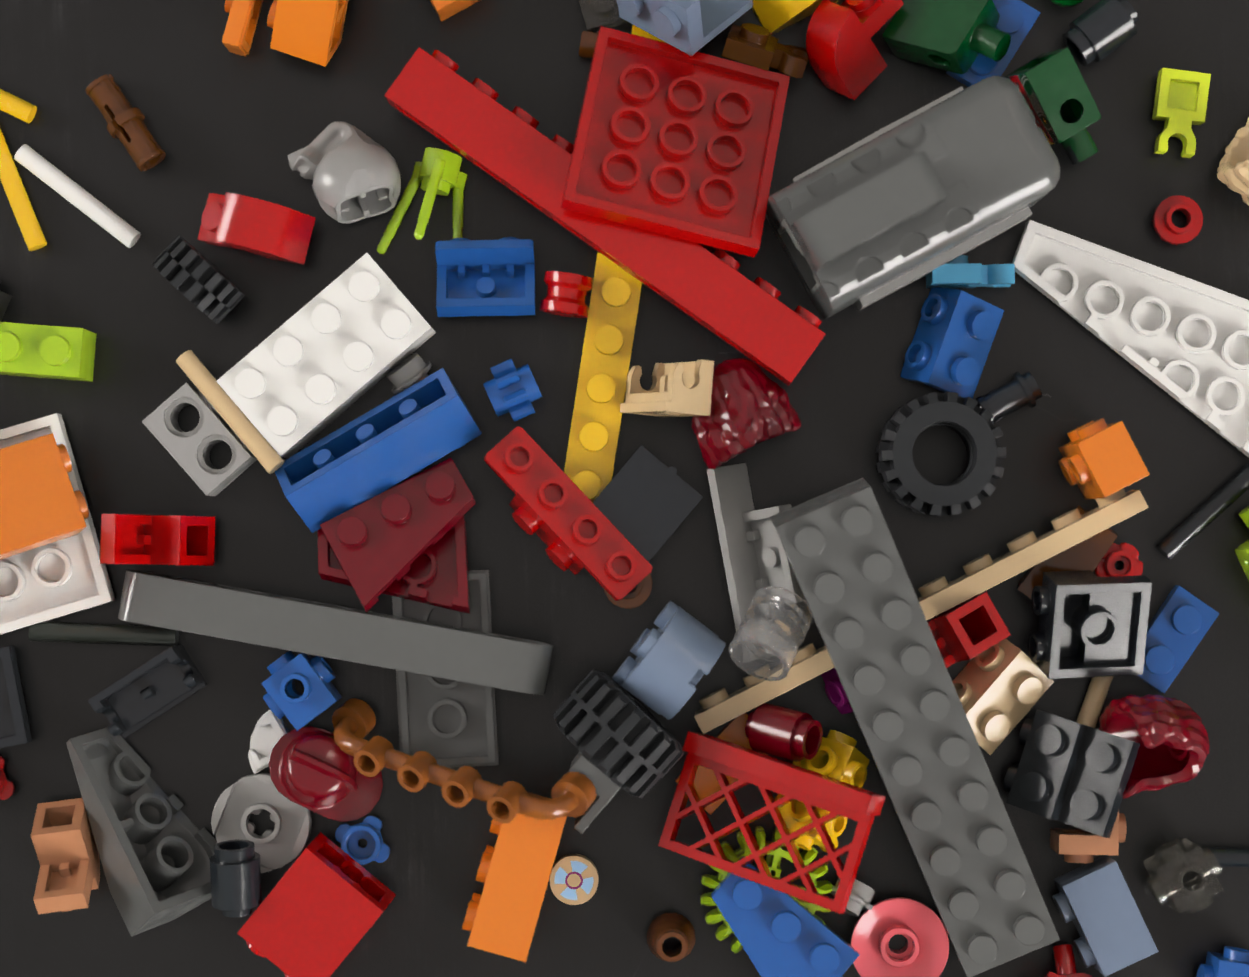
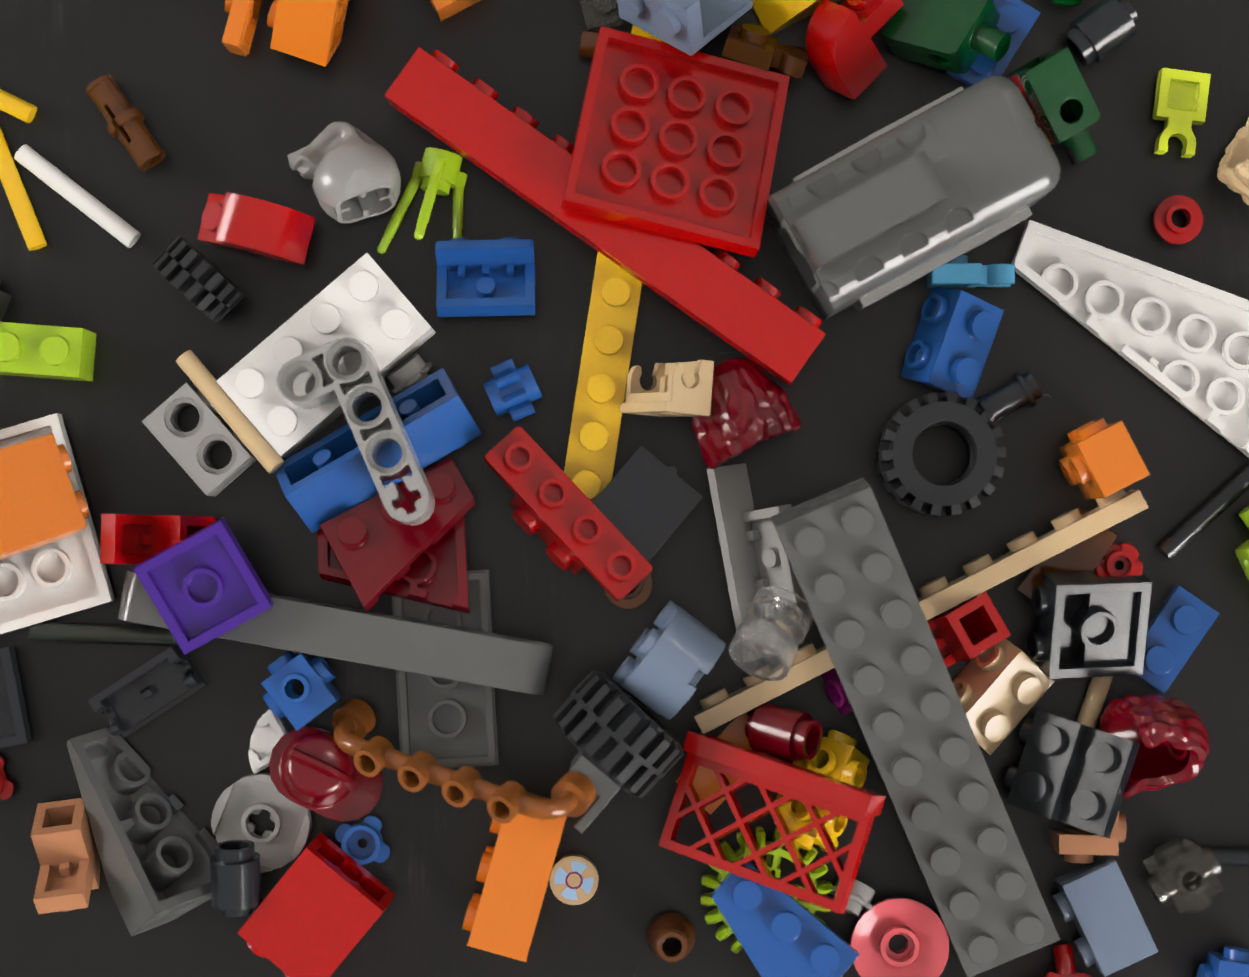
red wheel [540,271,594,318] -> none
none -> dark purple plate [133,517,274,655]
none -> light grey beam [277,337,435,526]

